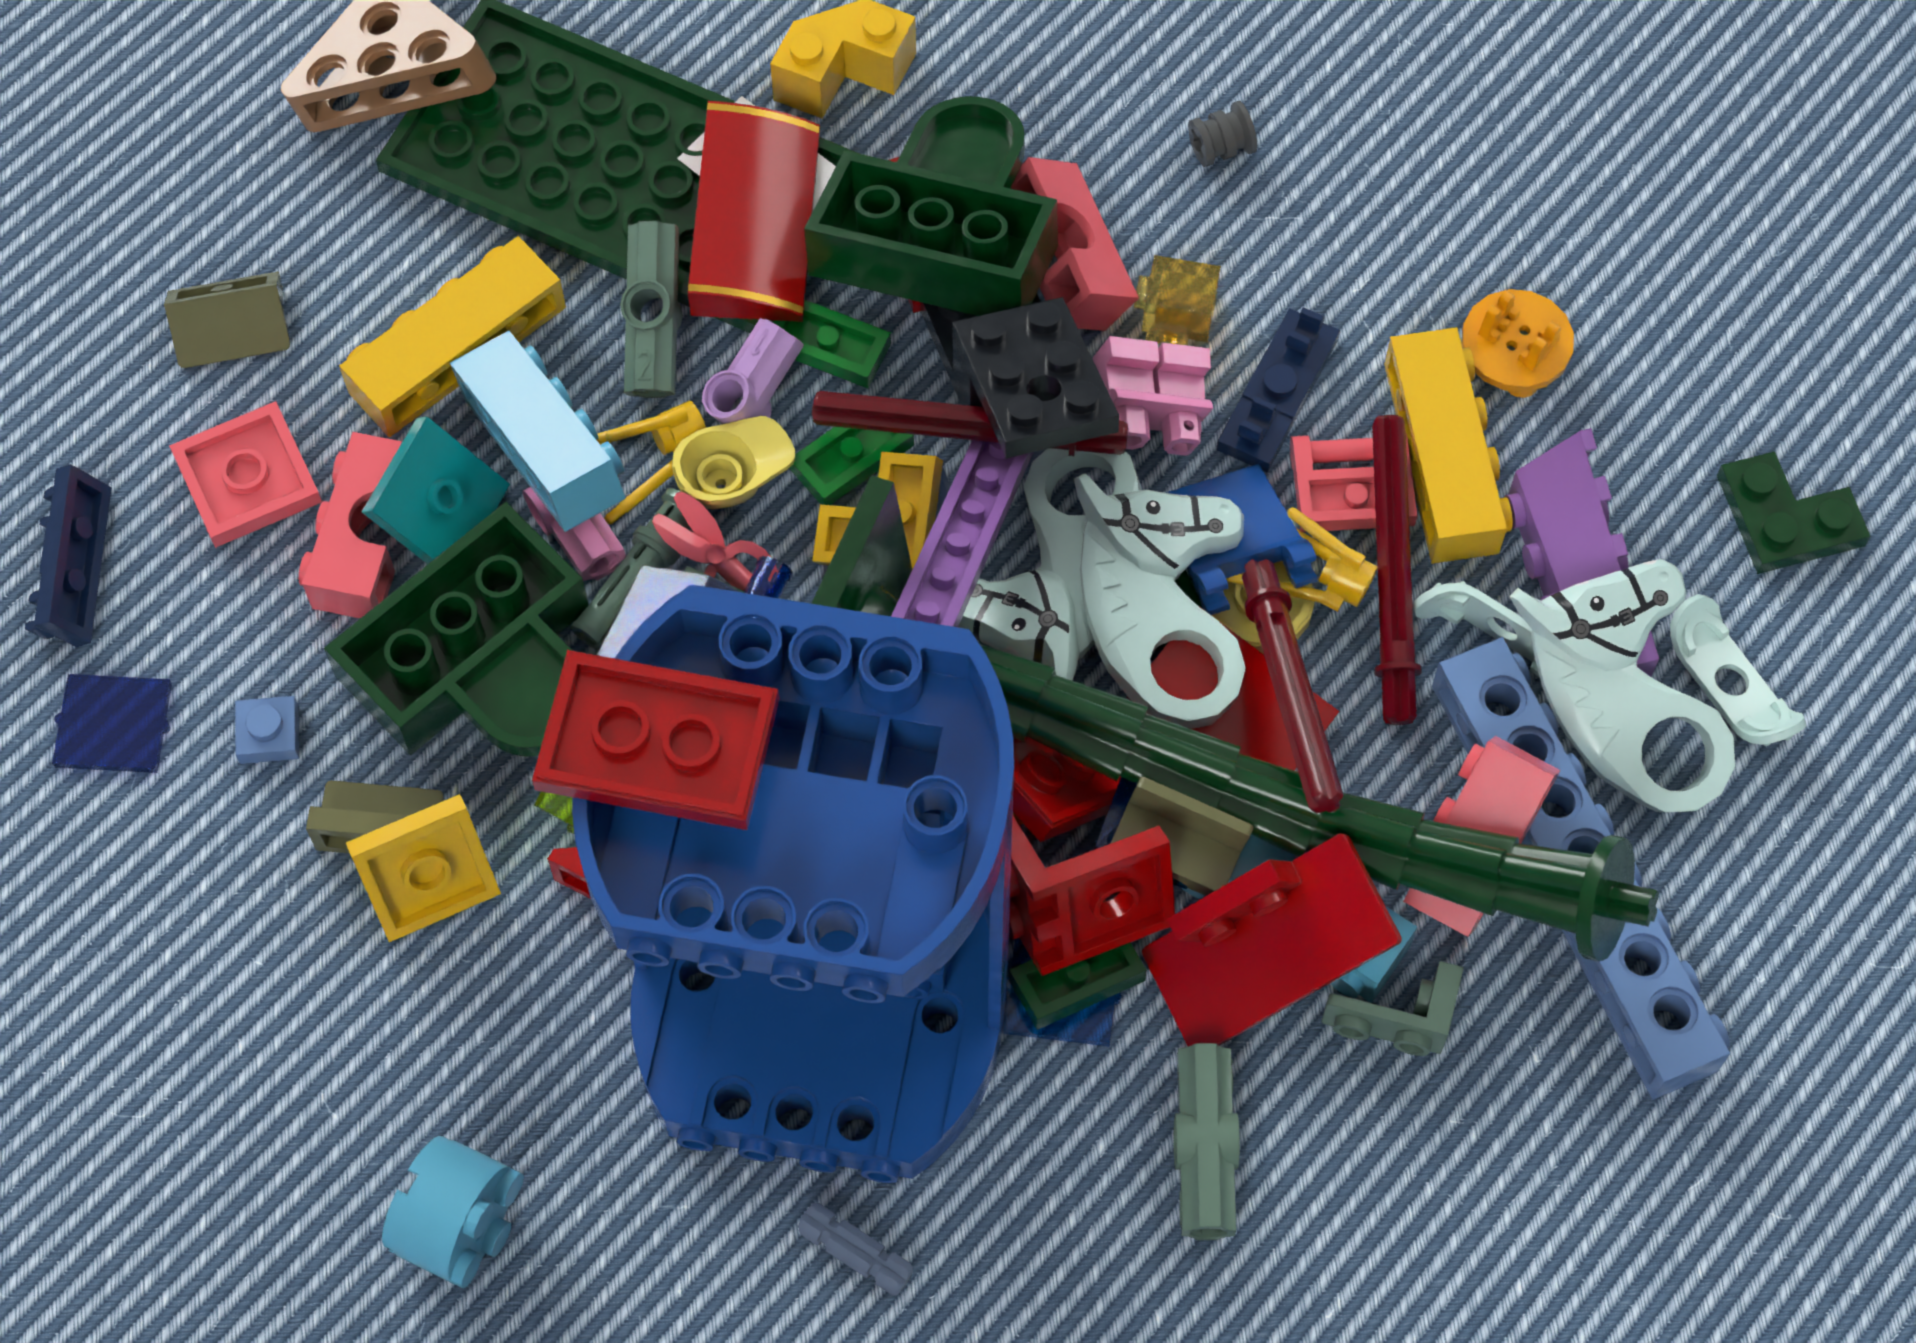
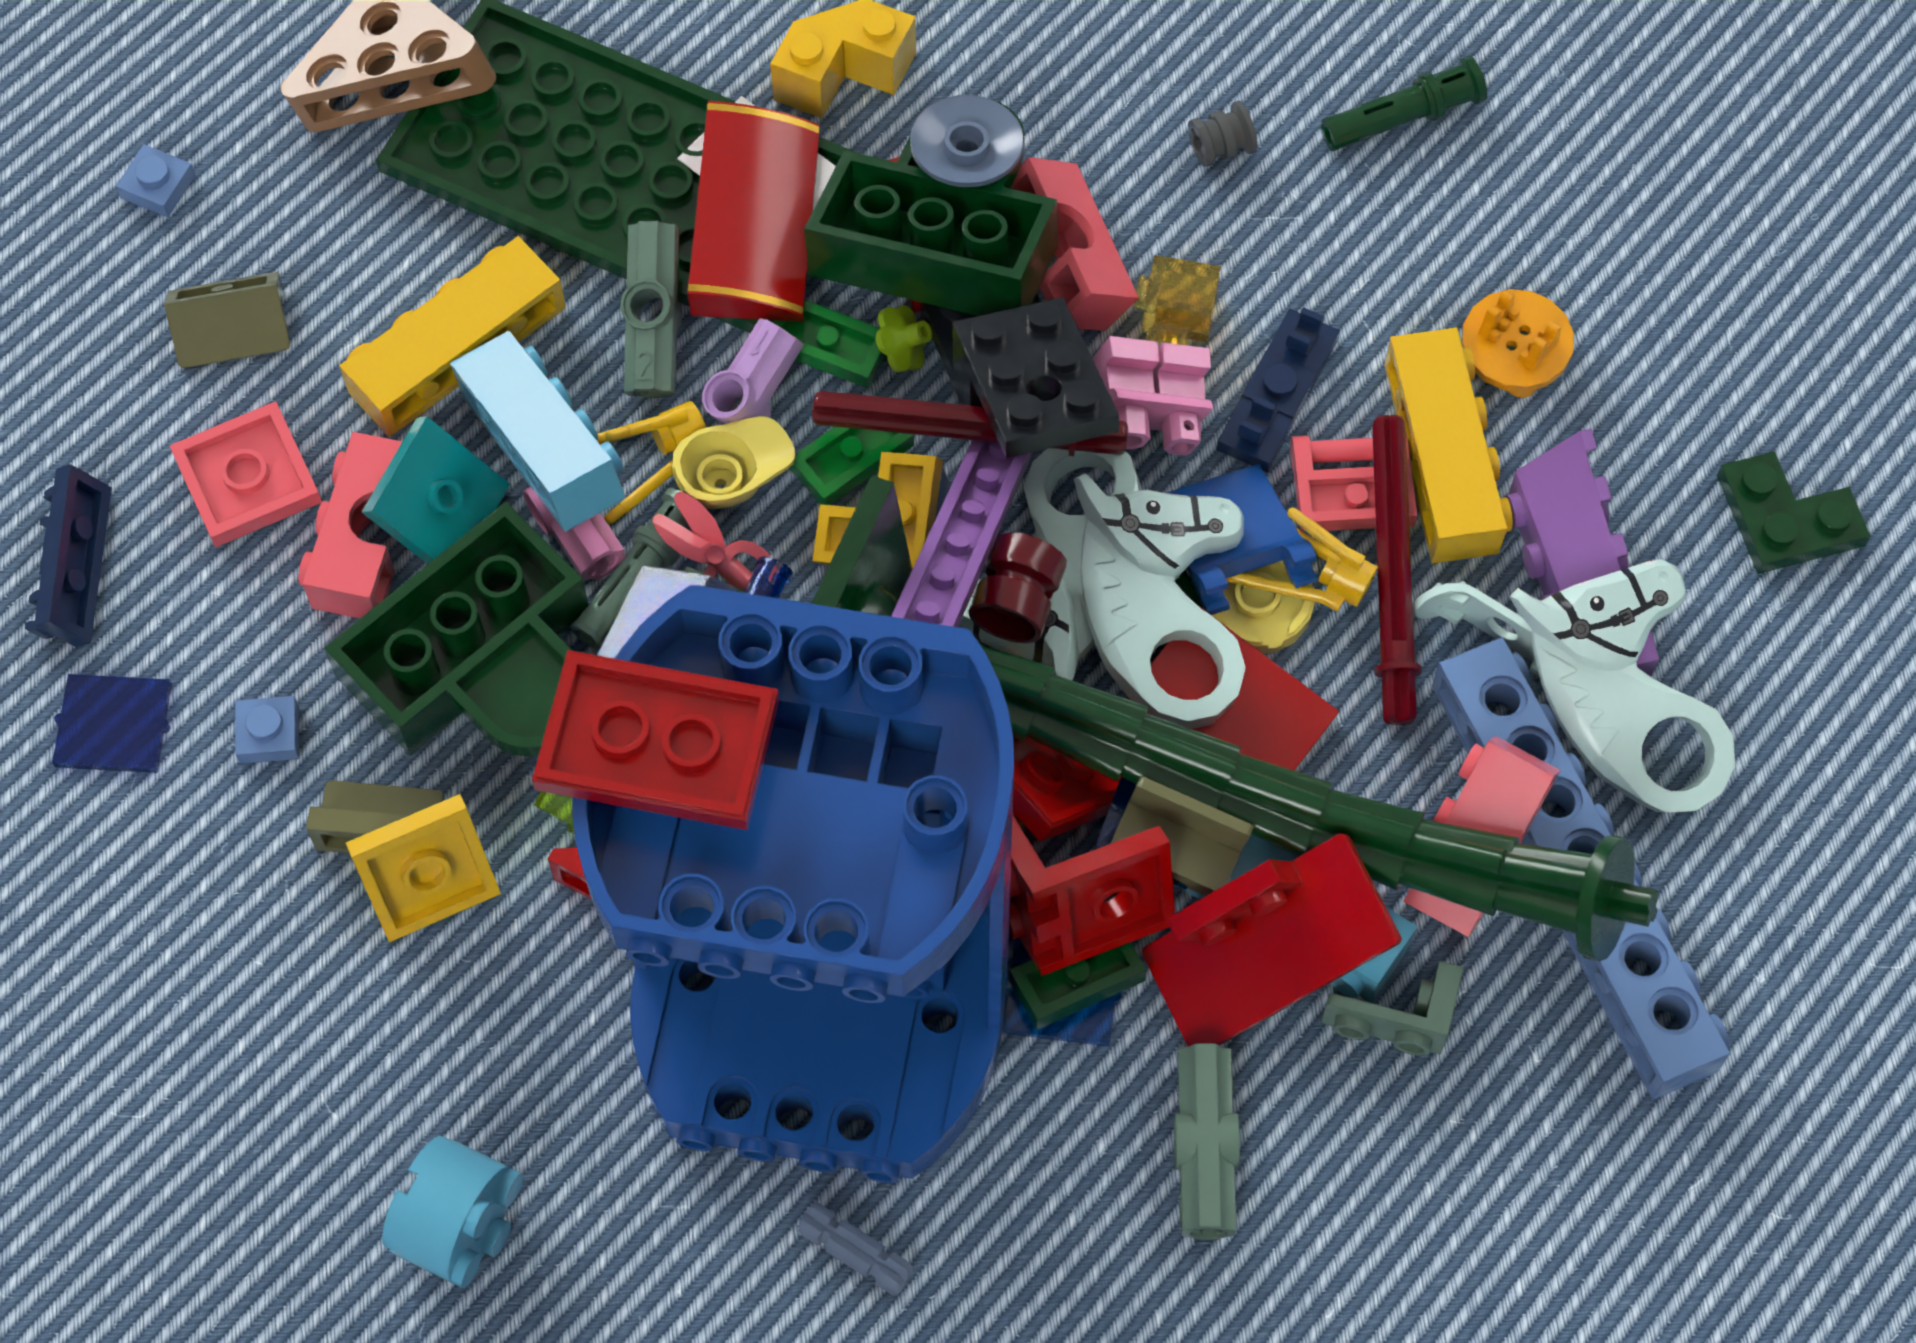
dark red axle [1242,559,1344,814] -> none
light aqua piece [1670,594,1806,746] -> none
none -> medium blue plate [116,144,196,218]
none -> lime plant [876,305,932,373]
none -> sand blue dish [910,95,1023,187]
none -> dark red wheel [969,532,1067,644]
none -> dark green pin [1321,55,1487,152]

